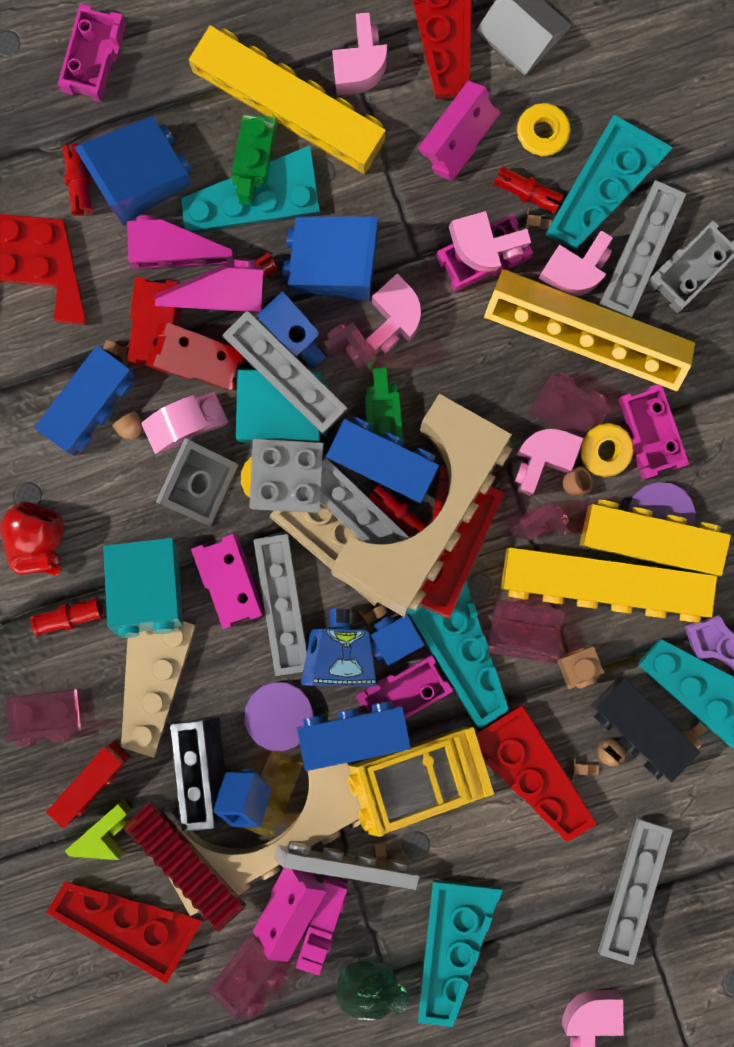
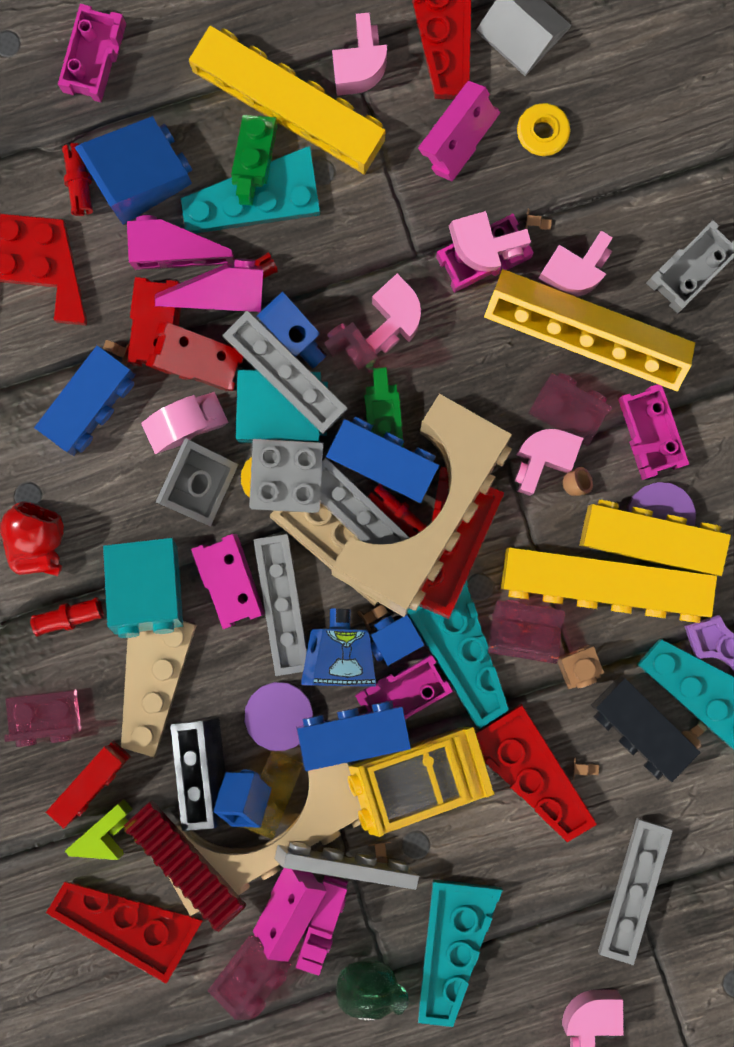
medium nougat hinge [112,411,143,440] -> none
blue slope [282,217,378,301] -> none
red pin [492,165,563,214] -> none
clear pink bracket [506,502,570,540] -> none
teal wing [546,115,673,251] -> none
yellow piece [580,423,634,477] -> none
medium nougat hinge [597,738,626,767] -> none
light grey plate [599,180,686,318] -> none

